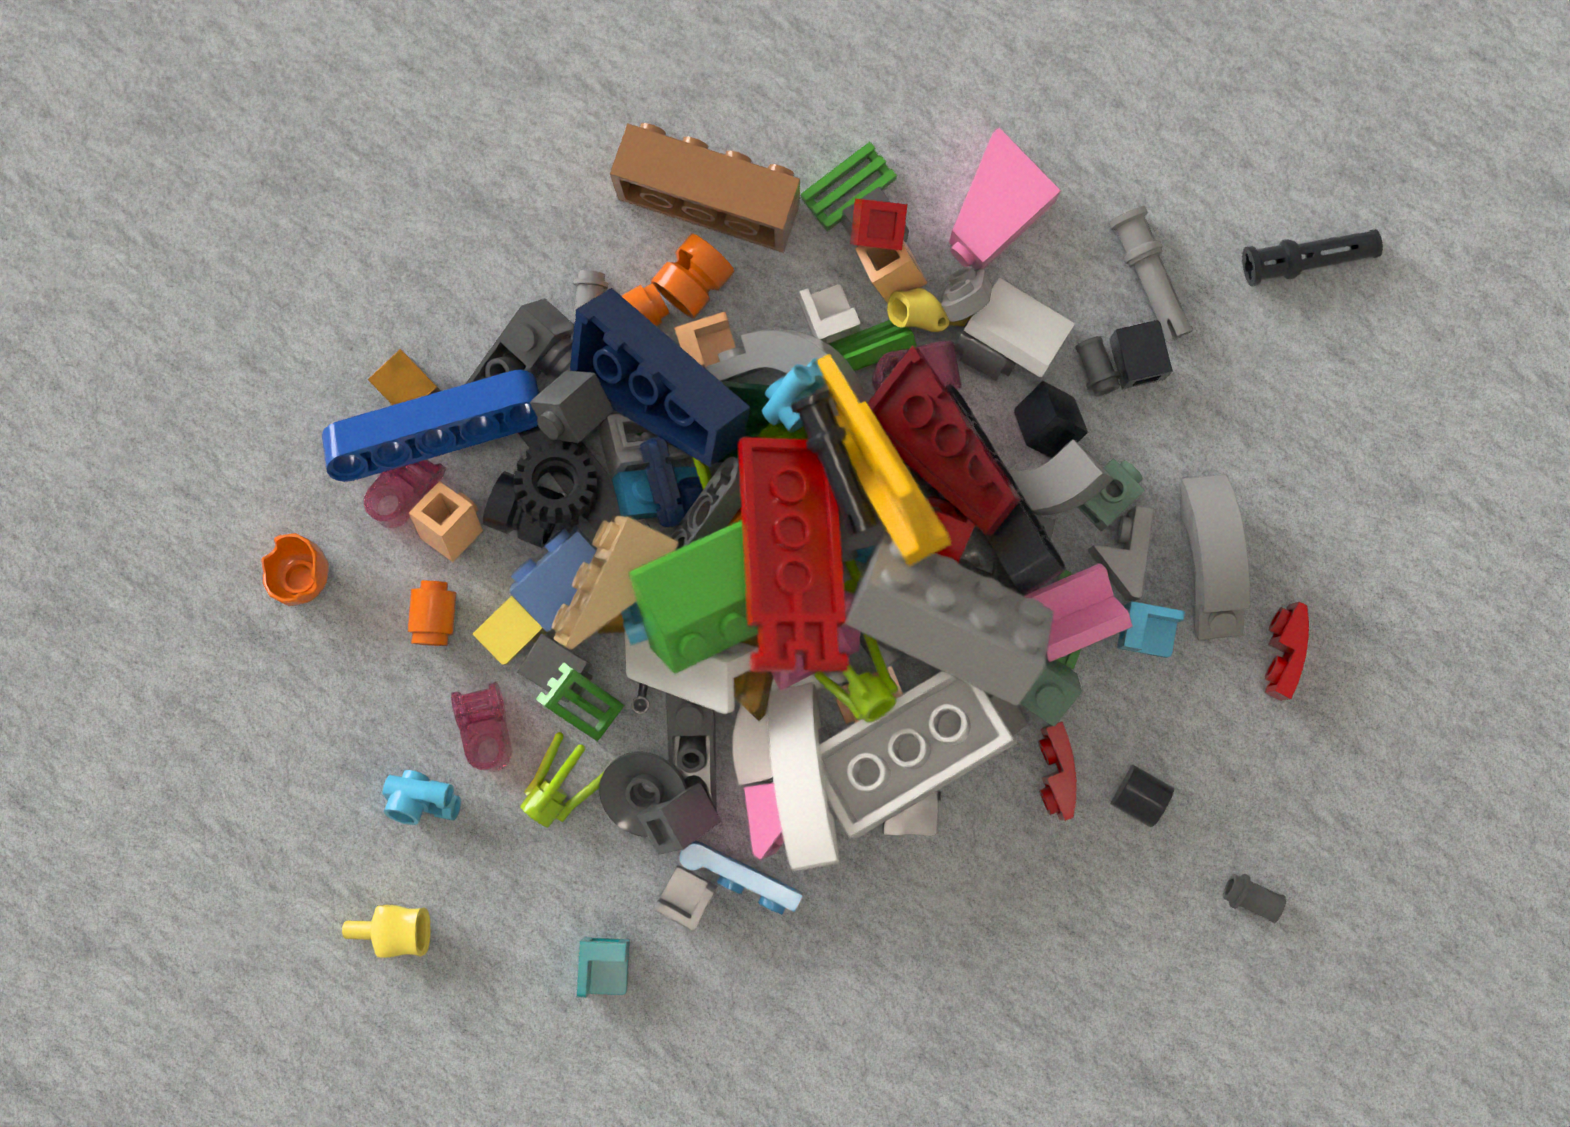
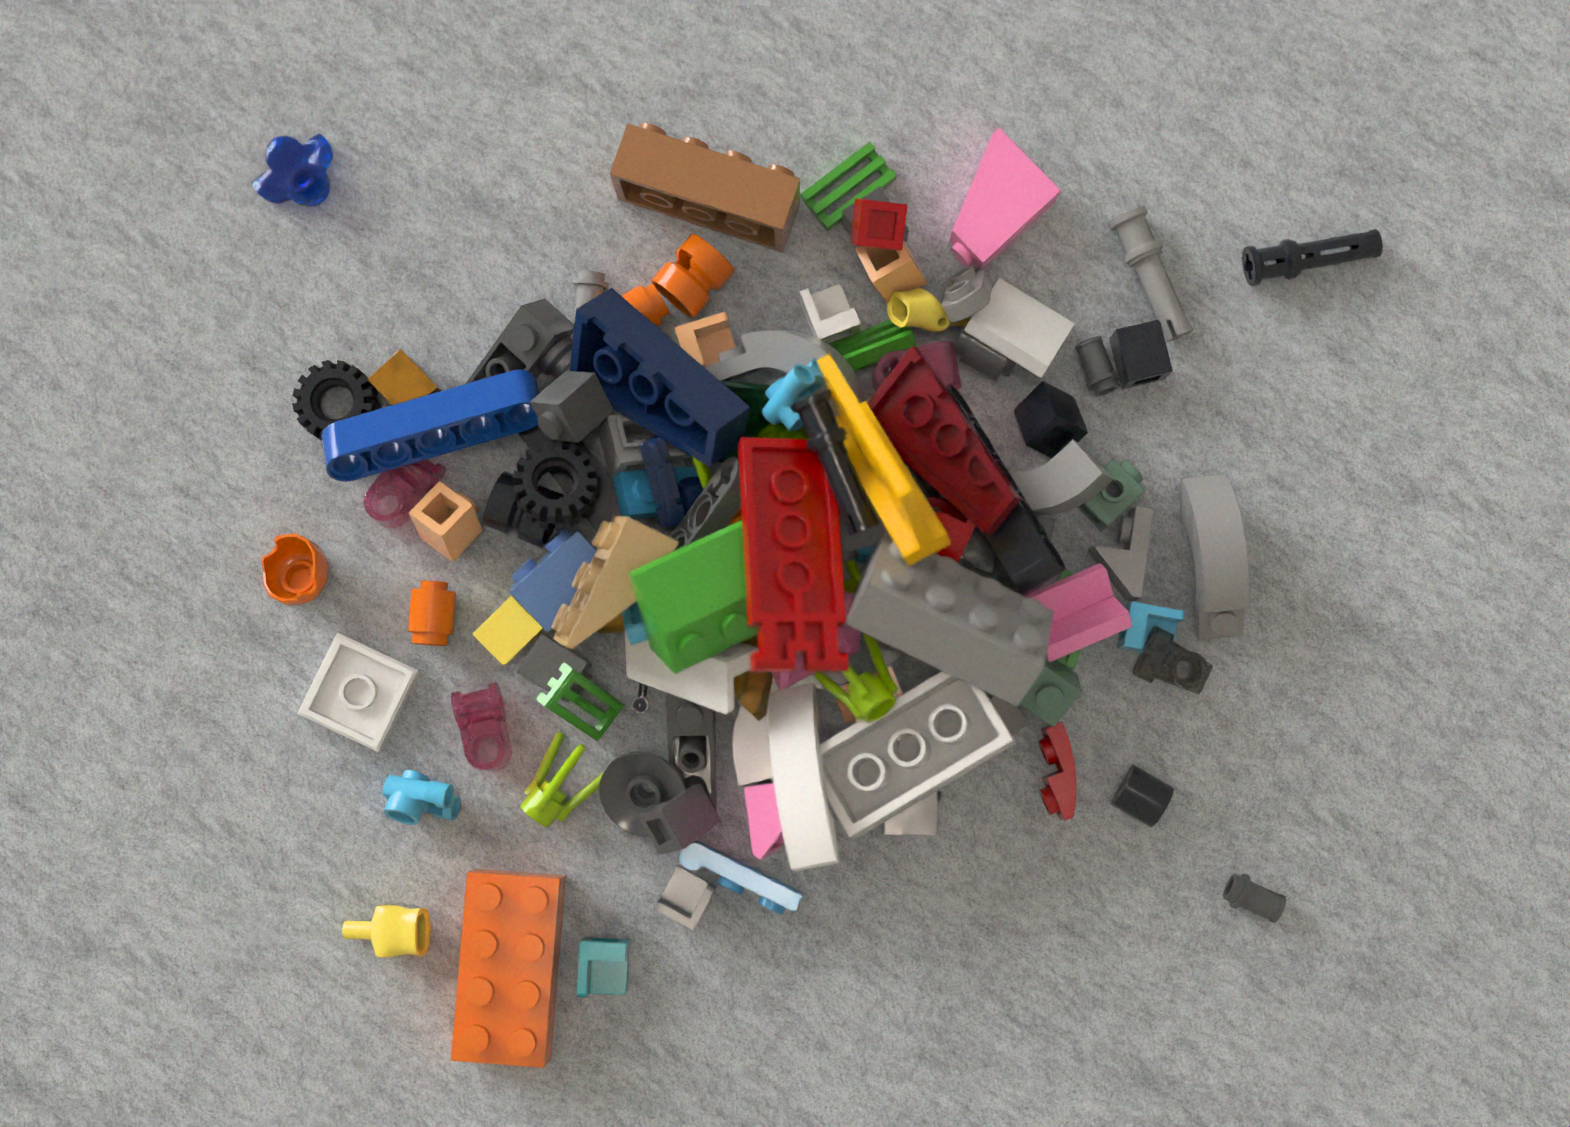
red slope [1264,601,1309,701] -> none
none -> clear blue plate [252,133,333,207]
none -> black tyre [292,360,380,441]
none -> white tile [297,632,420,752]
none -> orange brick [451,869,566,1068]
none -> clear smoke plate [1132,626,1213,694]

